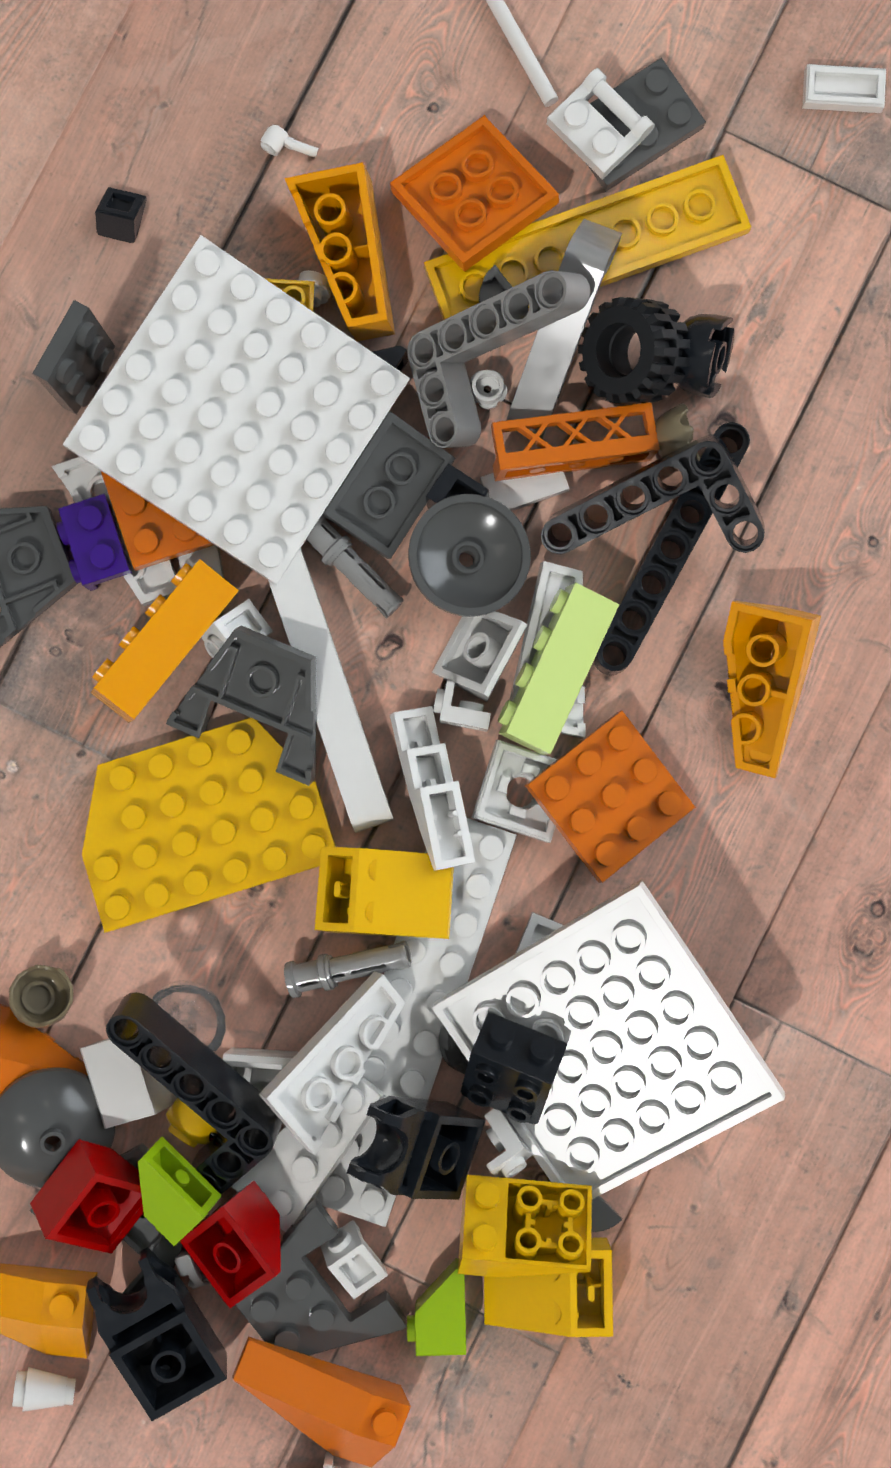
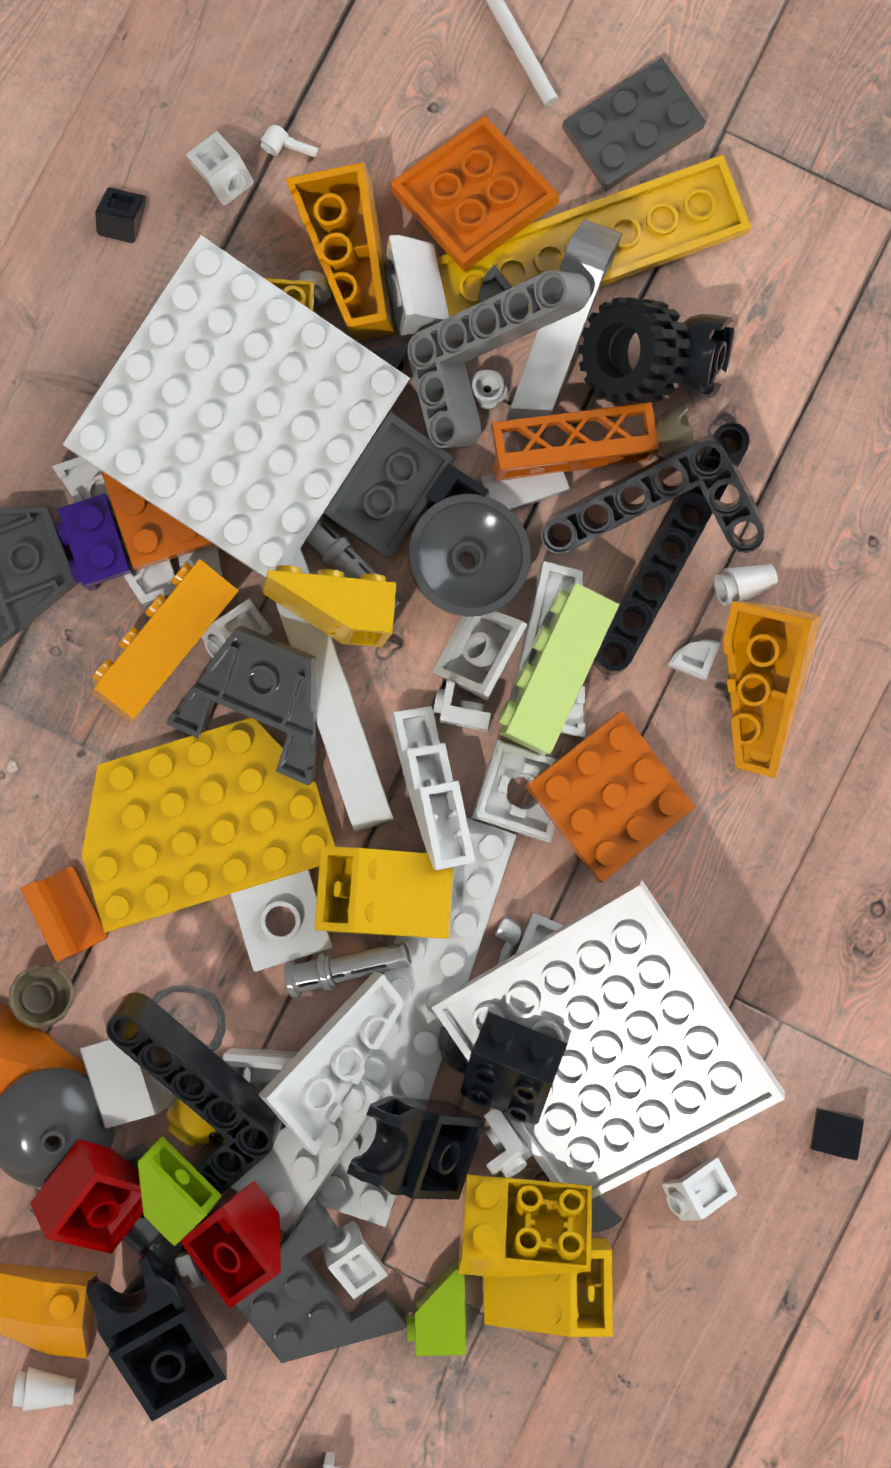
dark grey plate [32,300,115,415] -> none
orange wedge [232,1336,411,1467] -> none
white plate [546,68,655,180] -> none
white tile [802,64,886,113] -> none
none -> orange panel [20,866,108,962]
none -> white bracket [185,131,254,205]
none -> white piece [230,869,333,972]
none -> yellow slope [263,565,396,648]
none -> white slope [384,234,449,342]
none -> white hand [495,916,522,964]
none -> white bracket [662,1157,737,1221]
none -> white tile [667,639,721,681]
none -> white cone [714,563,778,606]
none -> black slope [810,1107,864,1161]

